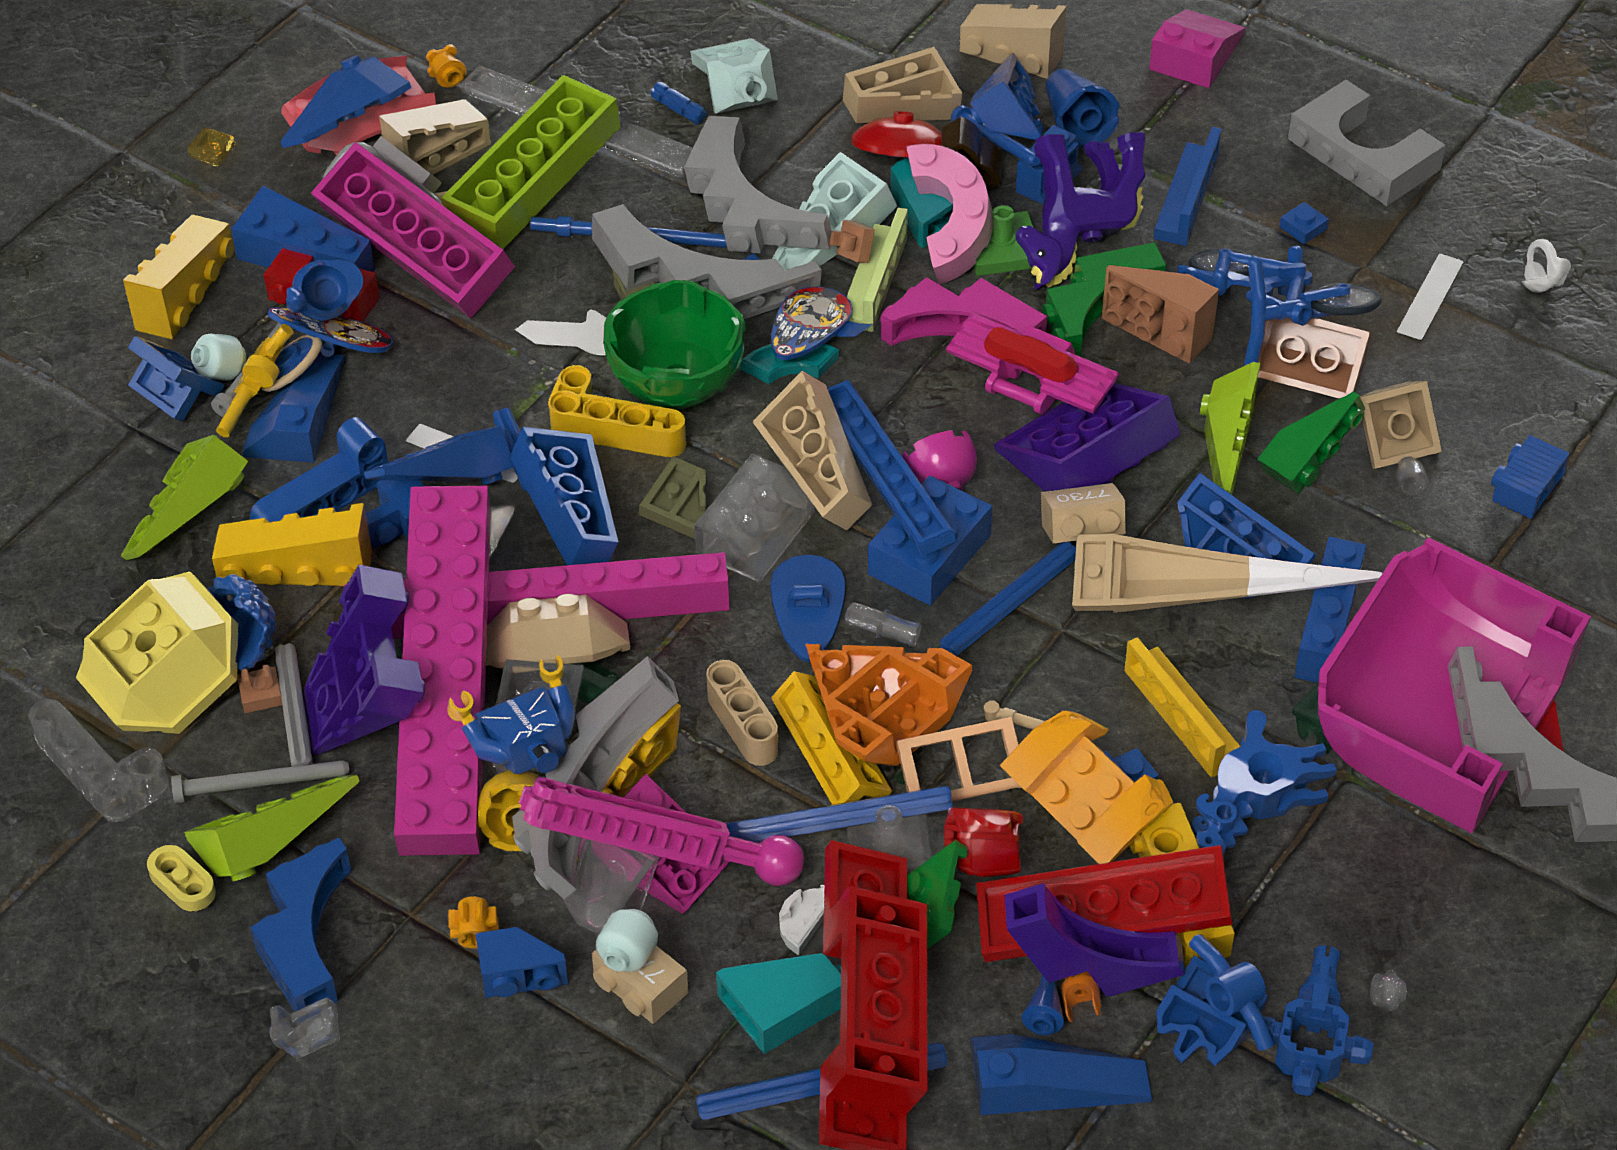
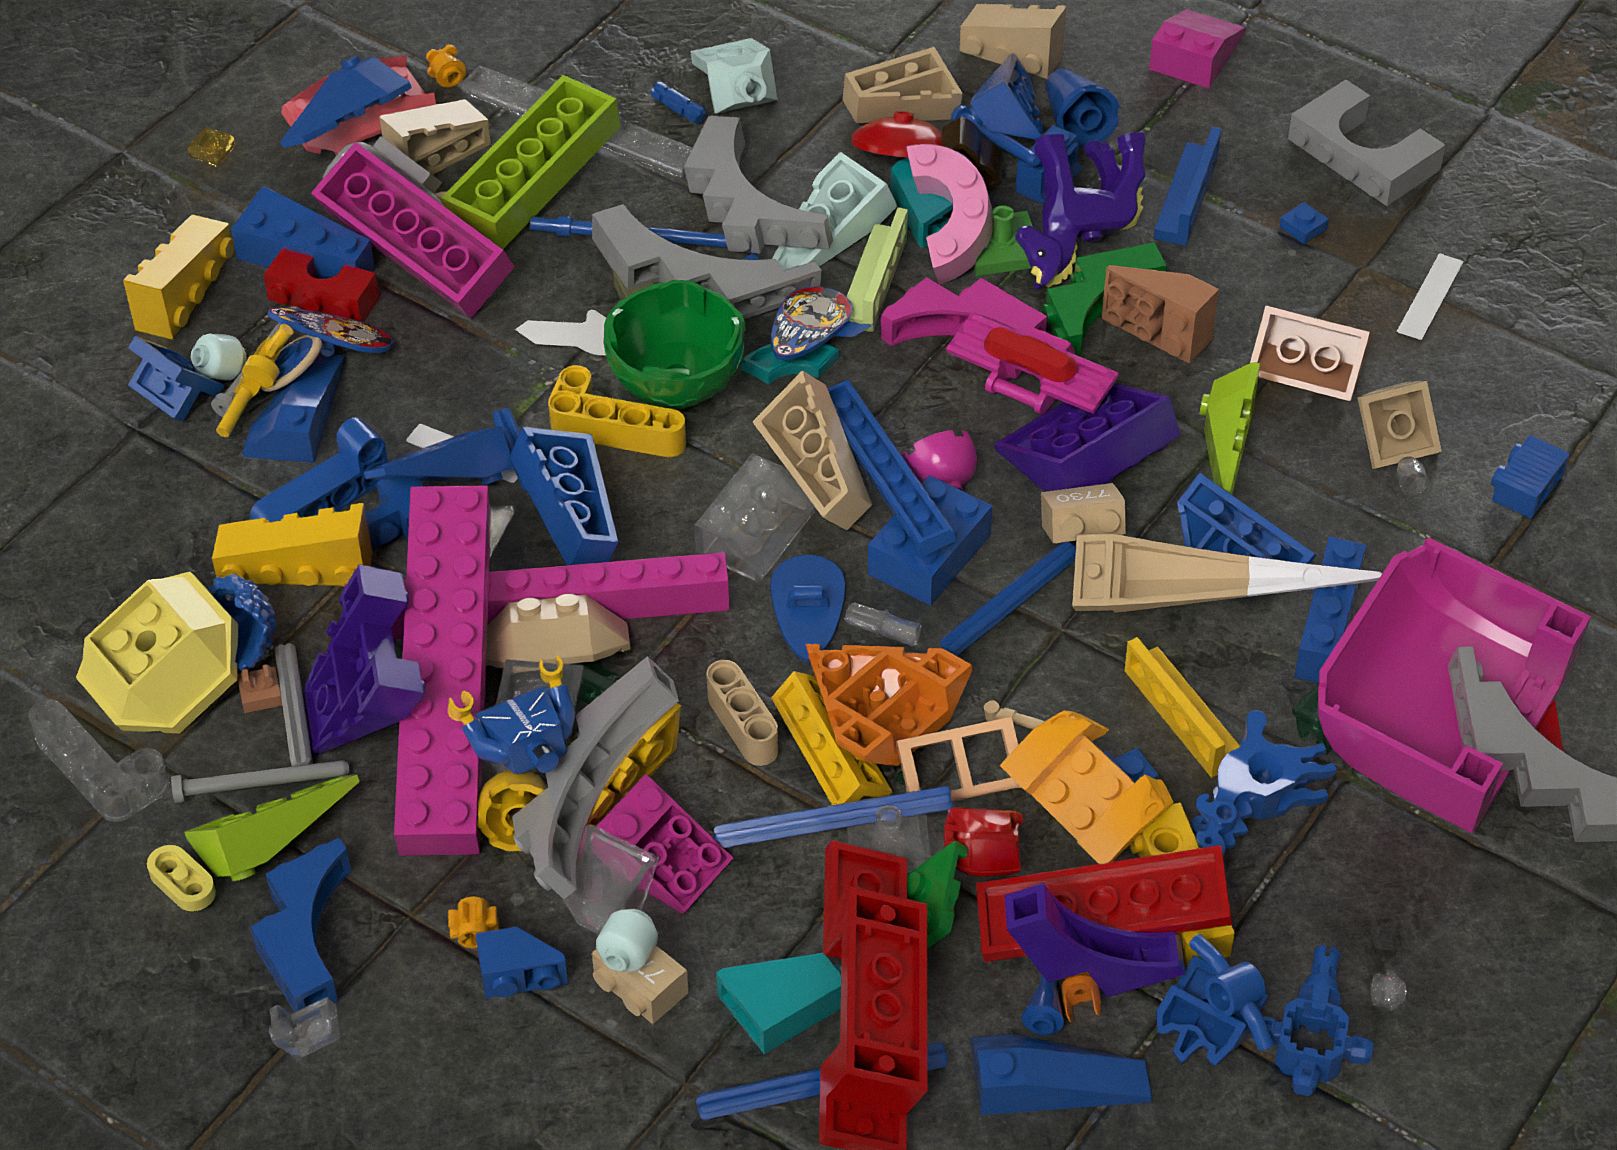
lime wedge [121,435,248,560] -> none
blue piece [286,259,363,321] -> none
dark pink gear [519,777,804,886] -> none
olive wing [639,456,706,542] -> none
white tile [779,885,824,956] -> none
nougat tile [829,220,875,263] -> none
blue piece [1178,245,1381,365] -> none
green slope [1257,391,1365,495] -> none
white piece [1521,239,1571,293] -> none

